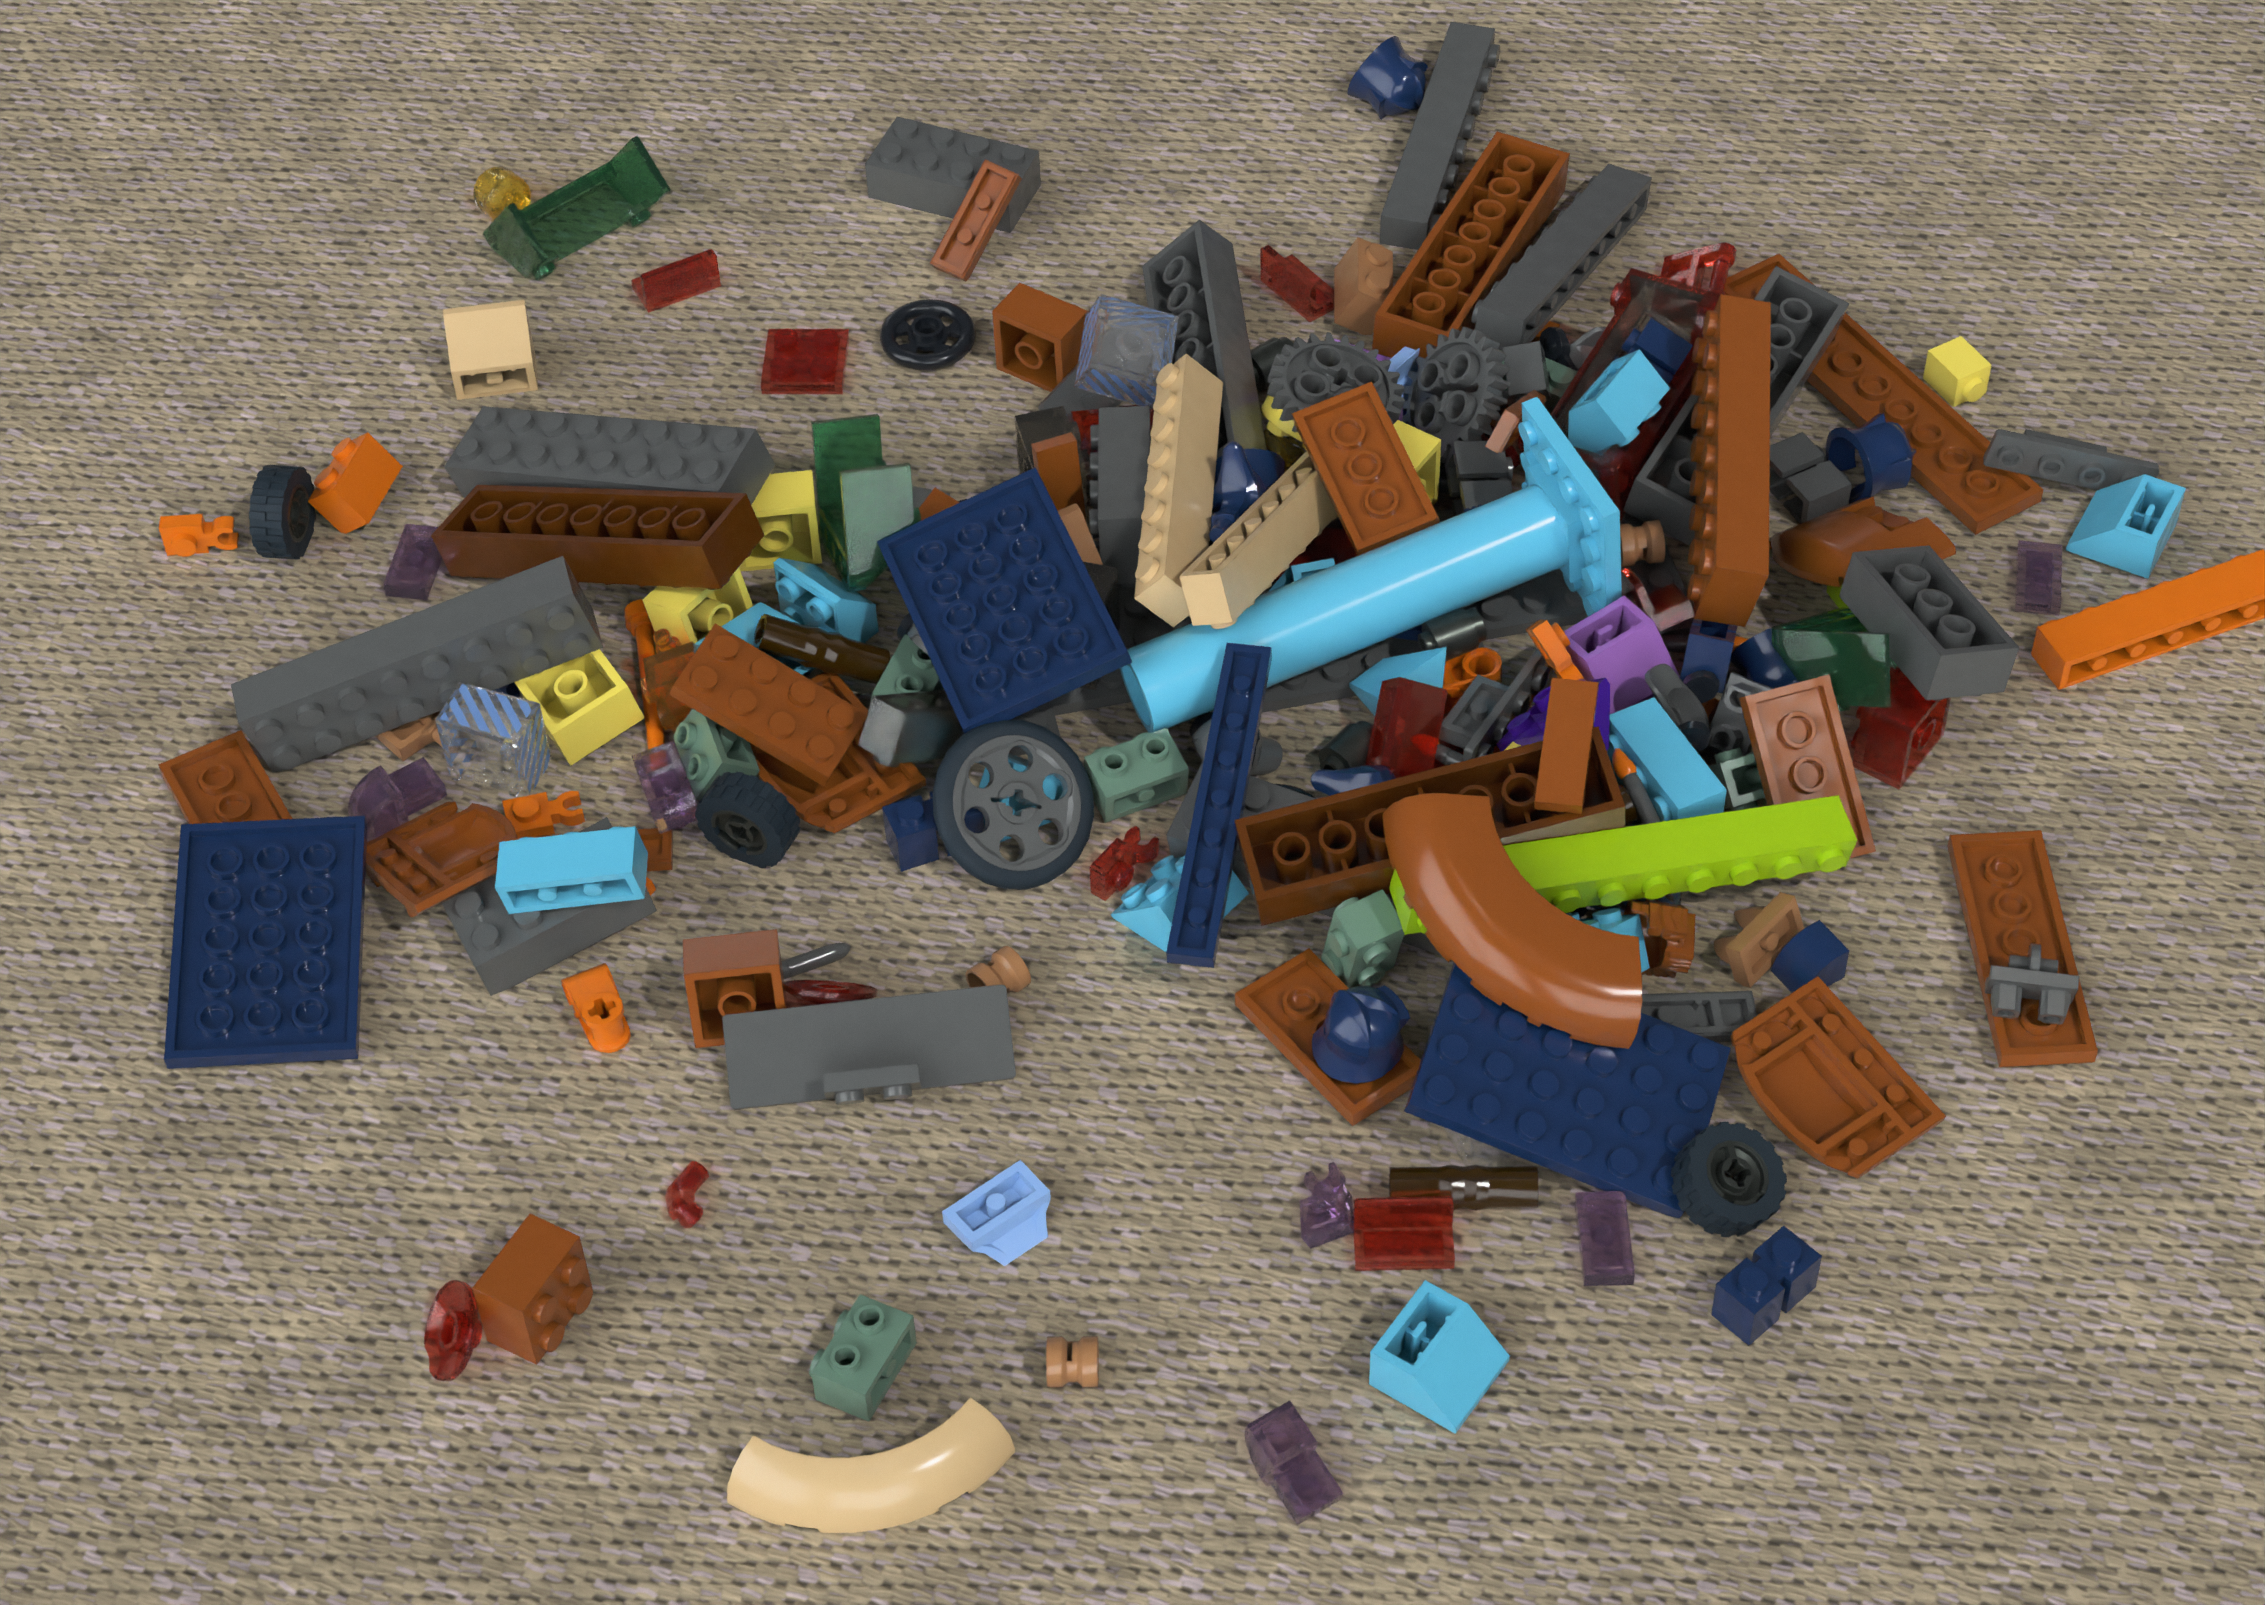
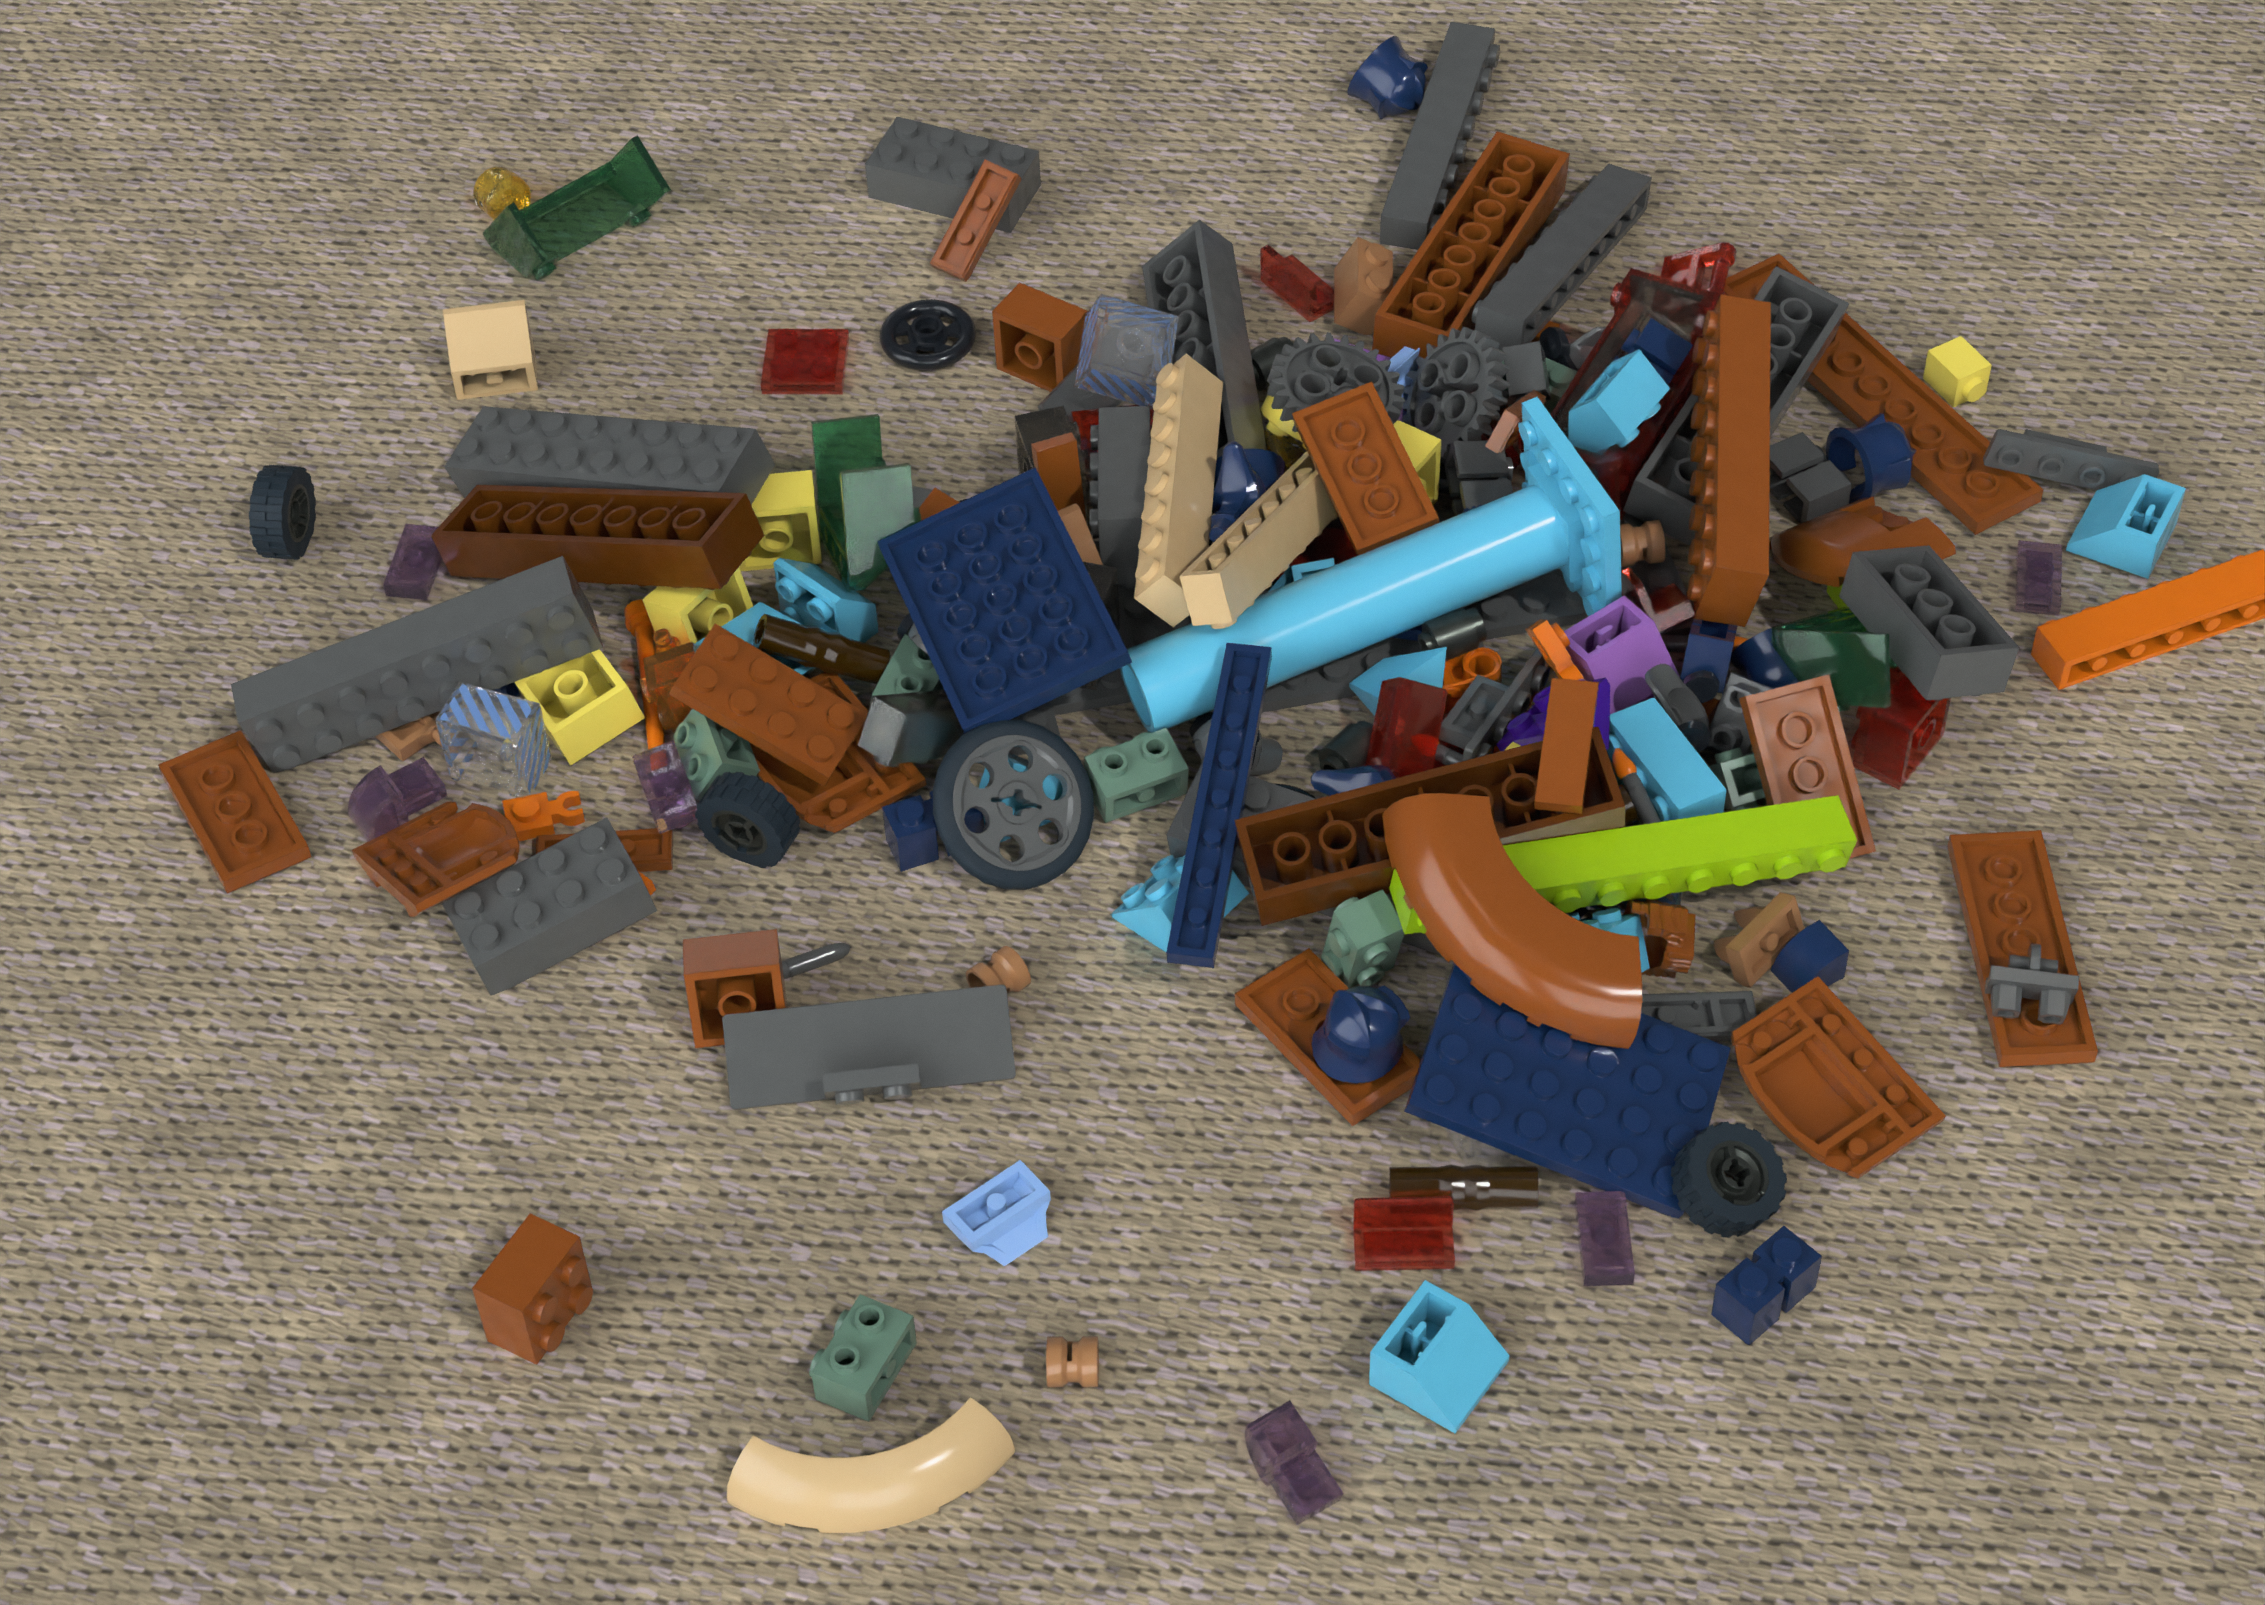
orange plate [159,514,239,557] -> none
dark blue plate [164,816,367,1069] -> none
orange brick [308,432,403,534] -> none
clear red dish [424,1280,482,1382] -> none
medium azure brick [495,826,648,914] -> none
orange piece [561,963,631,1053] -> none
clear red panel [631,249,721,313] -> none
clear red arm [665,1161,709,1228] -> none
clear red dish [784,980,878,1005] -> none
clear red plate [1089,826,1160,901] -> none
clear purple plate [1300,1162,1354,1249] -> none

